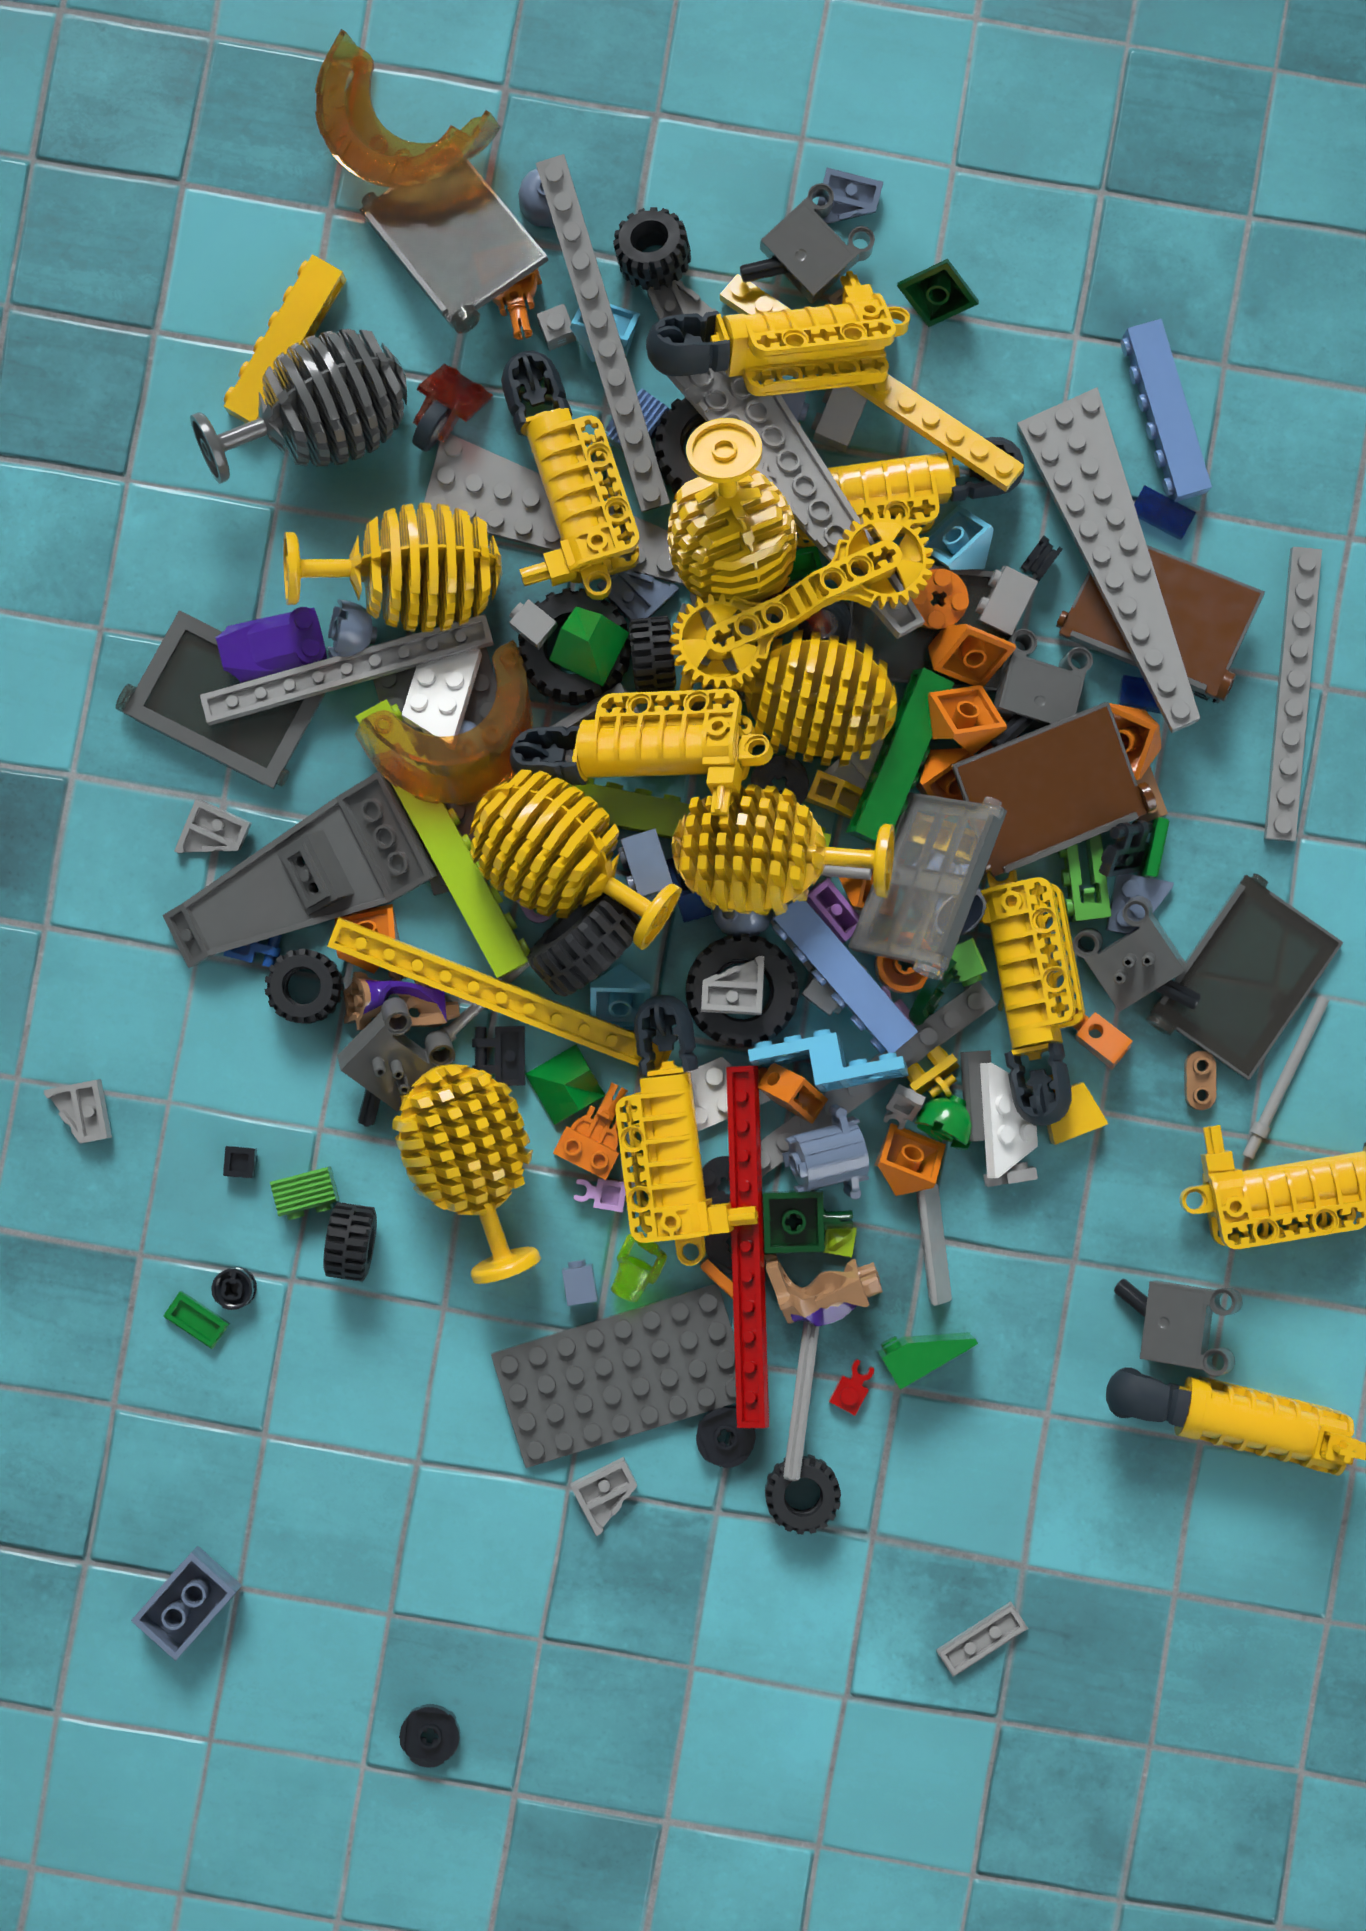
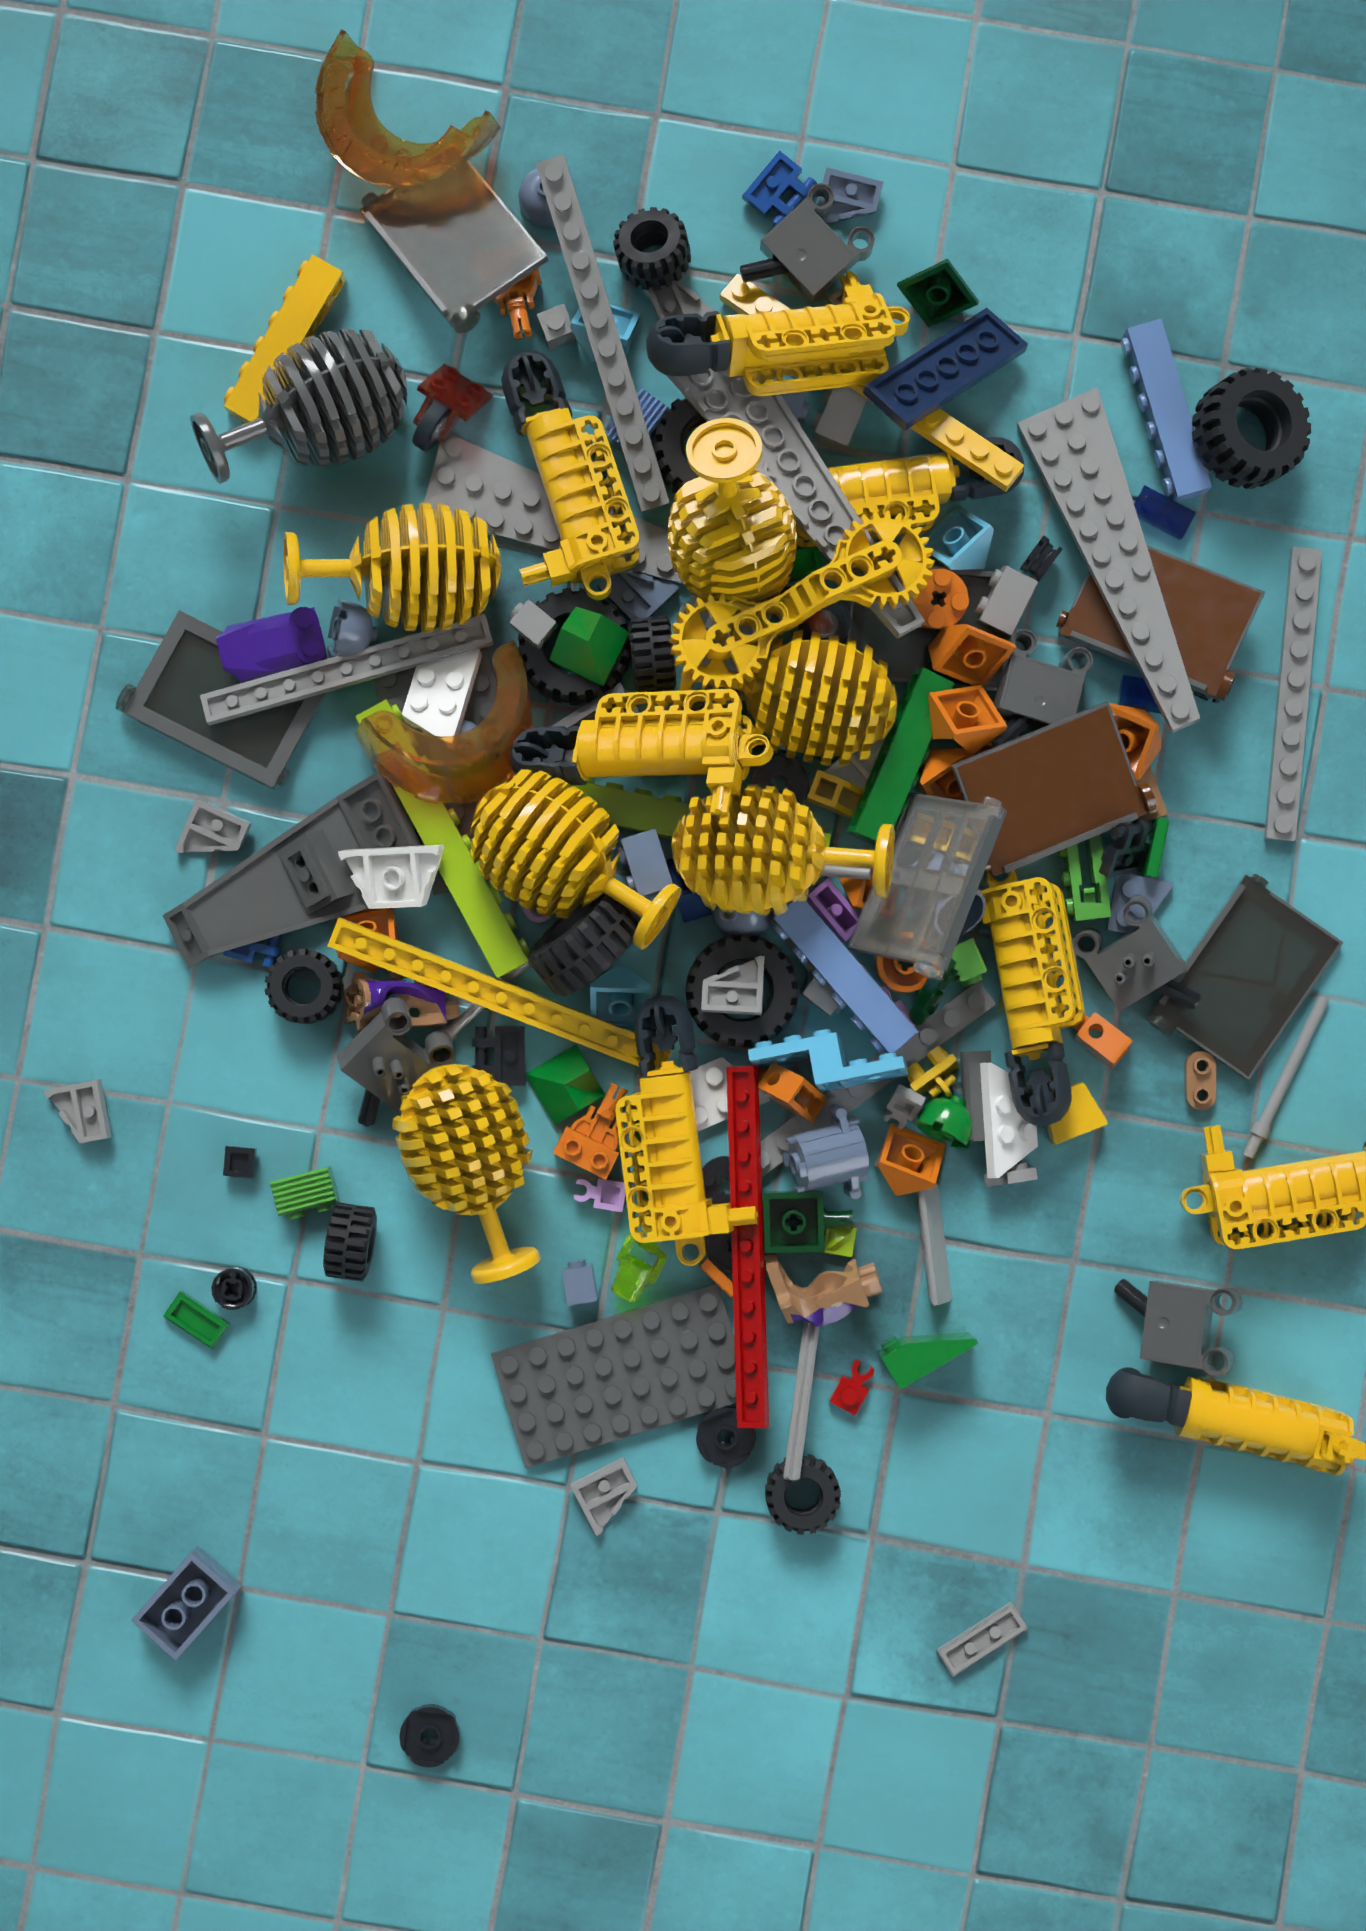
none -> white wing [338,844,444,909]
none -> blue plate [742,150,817,226]
none -> dark blue plate [863,308,1028,431]
none -> black tyre [1192,368,1311,489]

